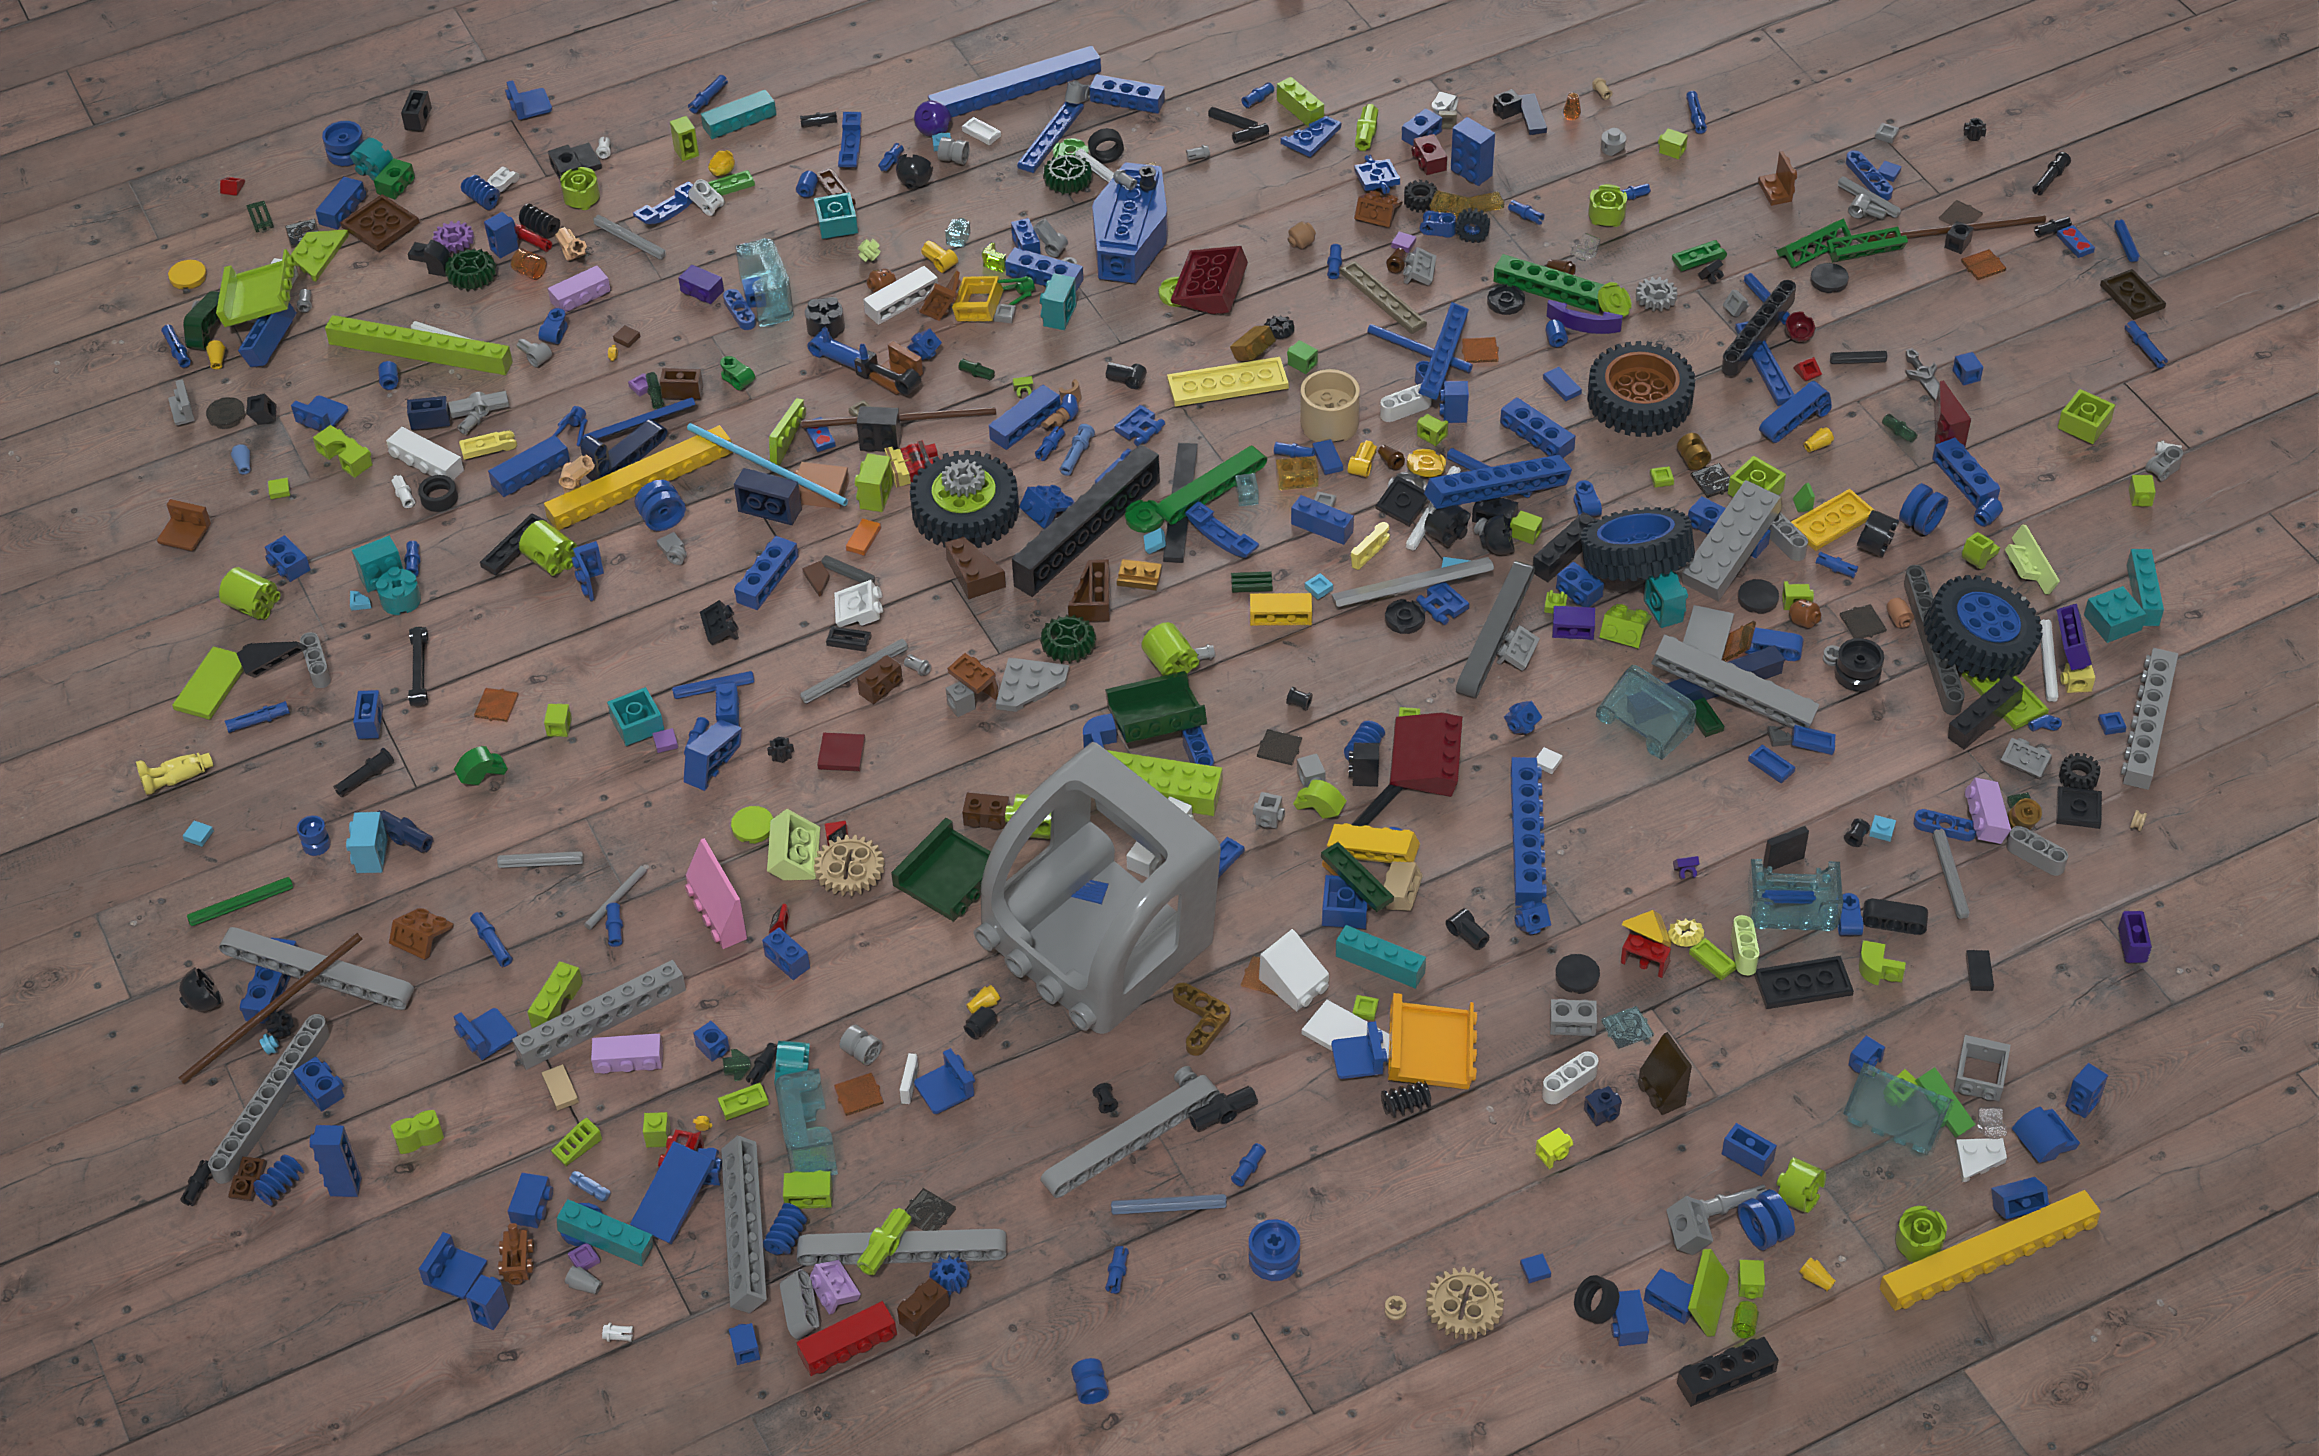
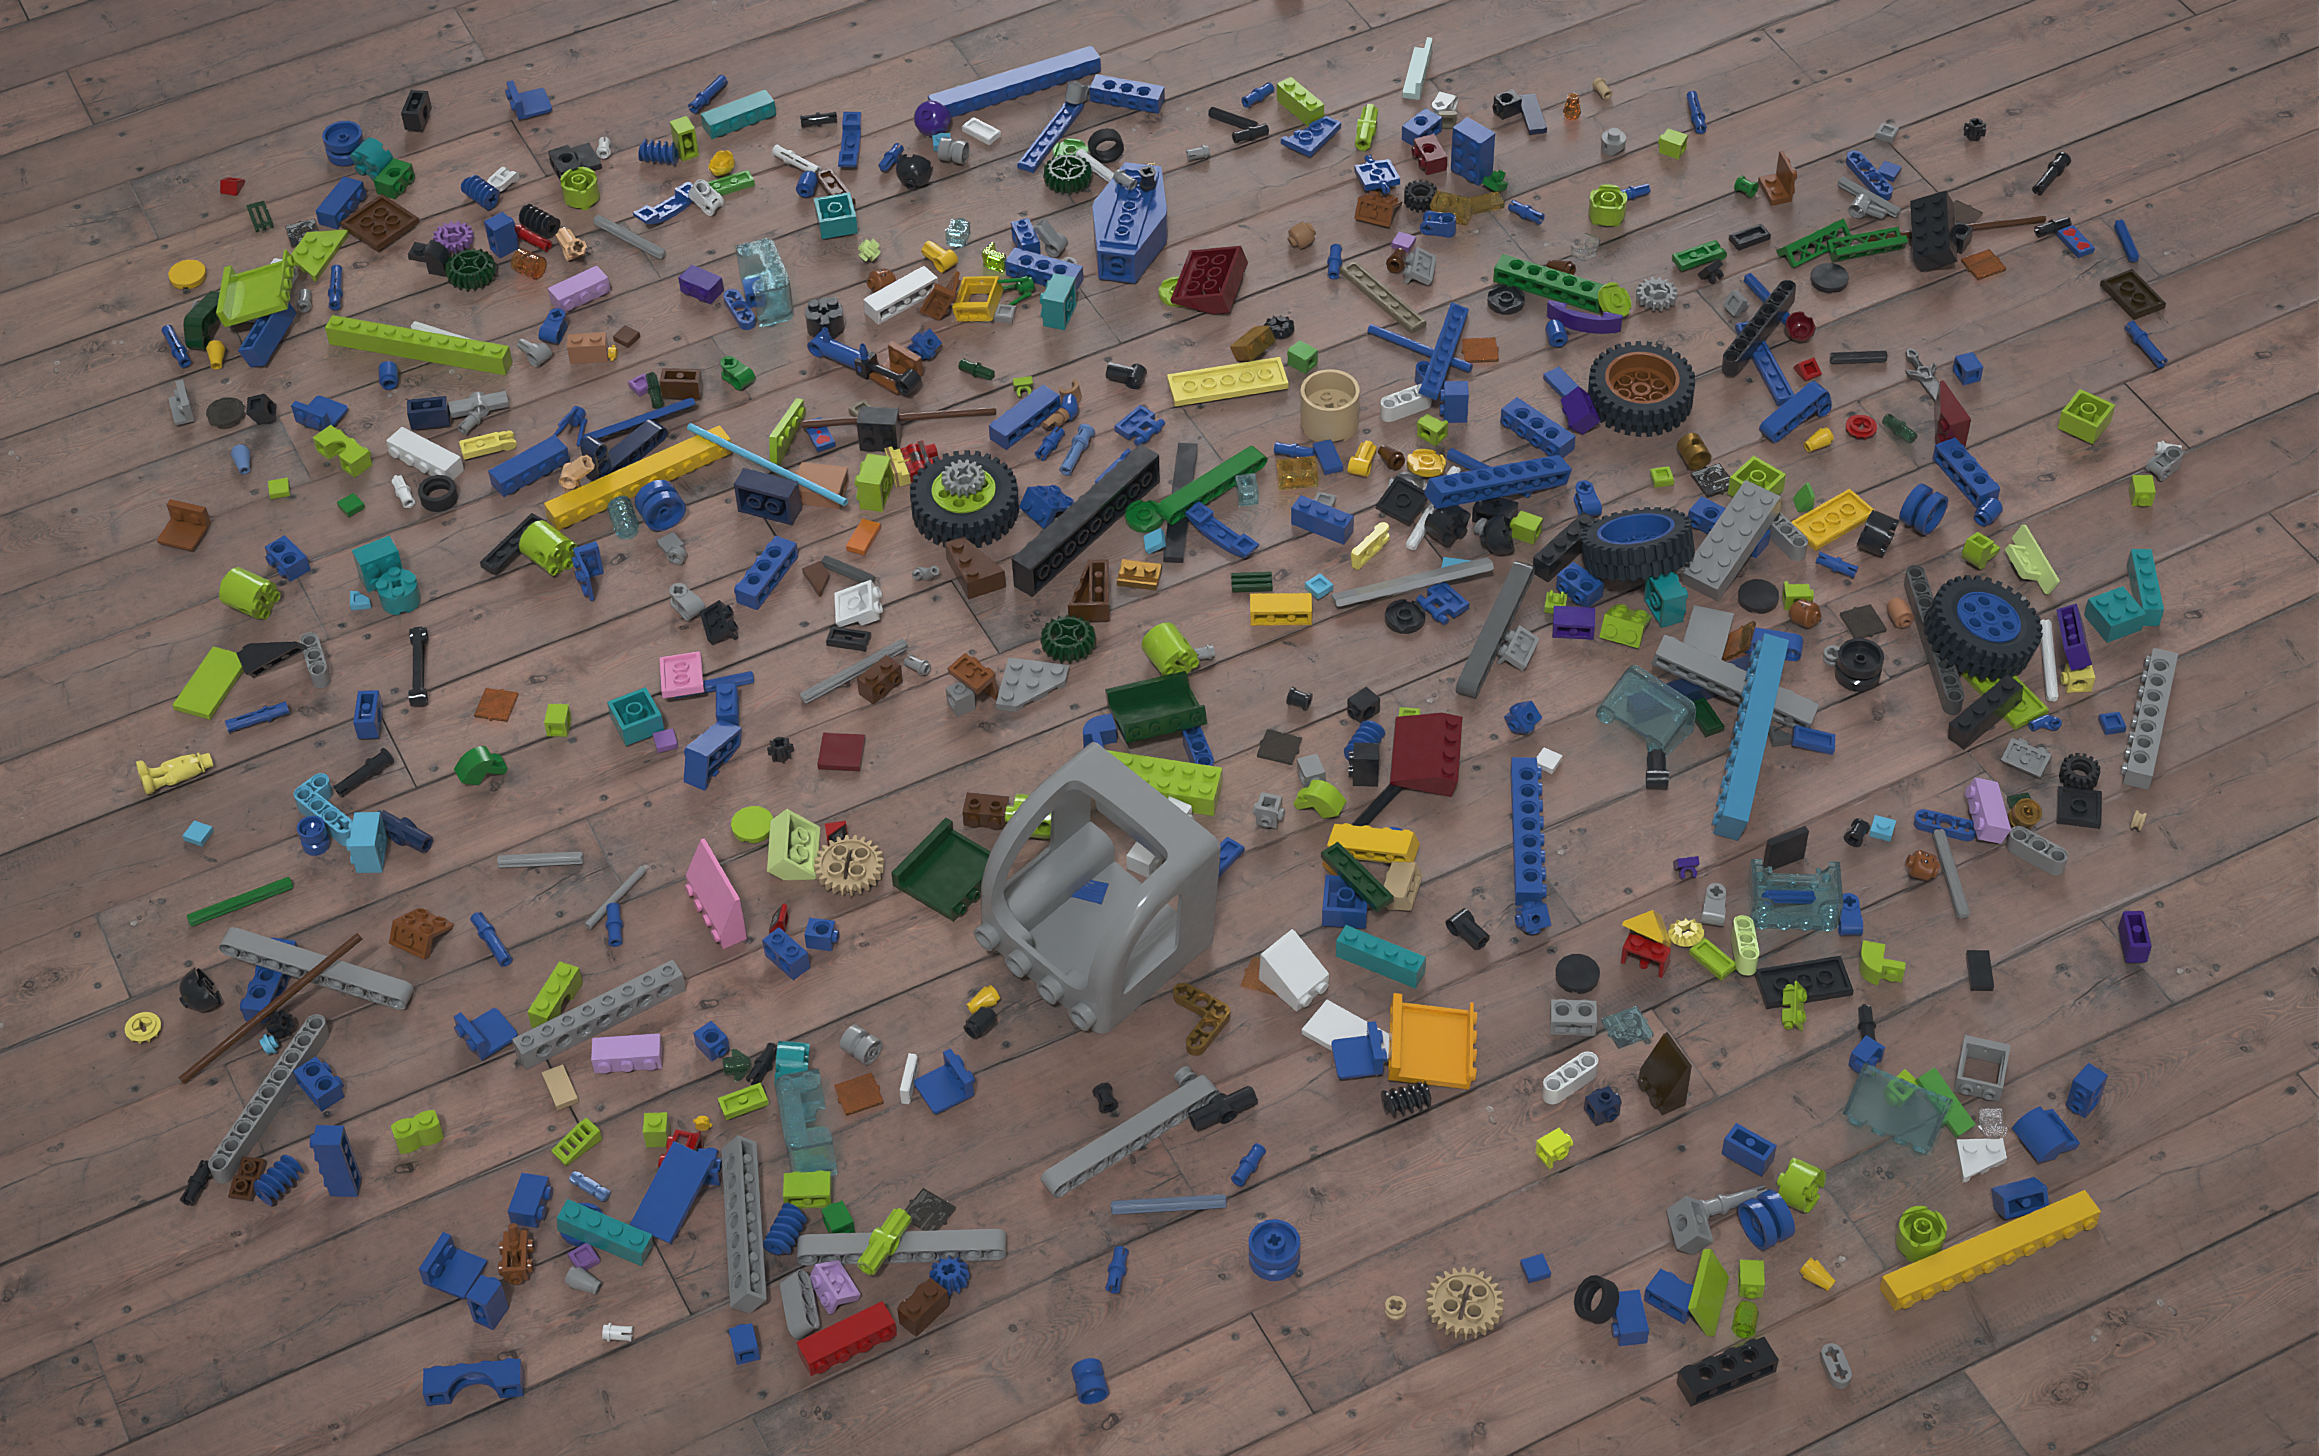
blue pin [404,541,420,577] -> none
blue axle [685,717,709,748] -> none
lime tile [1352,995,1379,1021] -> none
black bush [1455,208,1490,243] -> none
blue tile [1748,745,1795,783] -> none
black beam [1862,898,1928,935] -> none
none -> light yellow gear [125,1012,162,1044]
none -> medium azure beam [293,773,352,846]
none -> blue pin [328,264,343,310]
none -> green tile [337,493,365,518]
none -> blue arch [423,1358,524,1406]
none -> nougat brick [567,332,609,364]
none -> clear light blue piece [607,496,639,539]
none -> blue piece [638,139,679,165]
none -> bright pink tile [659,651,704,698]
none -> light grey piece [669,583,705,621]
none -> white pin [772,145,821,174]
none -> blue brick [804,918,839,951]
none -> green brick [821,1200,855,1234]
none -> light grey arm [912,566,939,581]
none -> black brick [1347,686,1380,724]
none -> light aqua fence [1402,37,1432,100]
none -> green tile [1482,170,1509,192]
none -> dark purple brick [1560,386,1601,435]
none -> black piece [1646,749,1669,789]
none -> light grey piece [1701,883,1726,926]
none -> dark azure brick [1711,633,1789,841]
none -> black tile [1729,224,1771,251]
none -> green bush [1734,175,1759,198]
none -> lime hinge [1782,981,1807,1031]
none -> light grey beam [1820,1343,1852,1389]
none -> red gear [1846,415,1877,440]
none -> black axle [1858,1004,1876,1041]
none -> dark orange head [1905,850,1940,881]
none -> black brick [1910,190,1958,272]

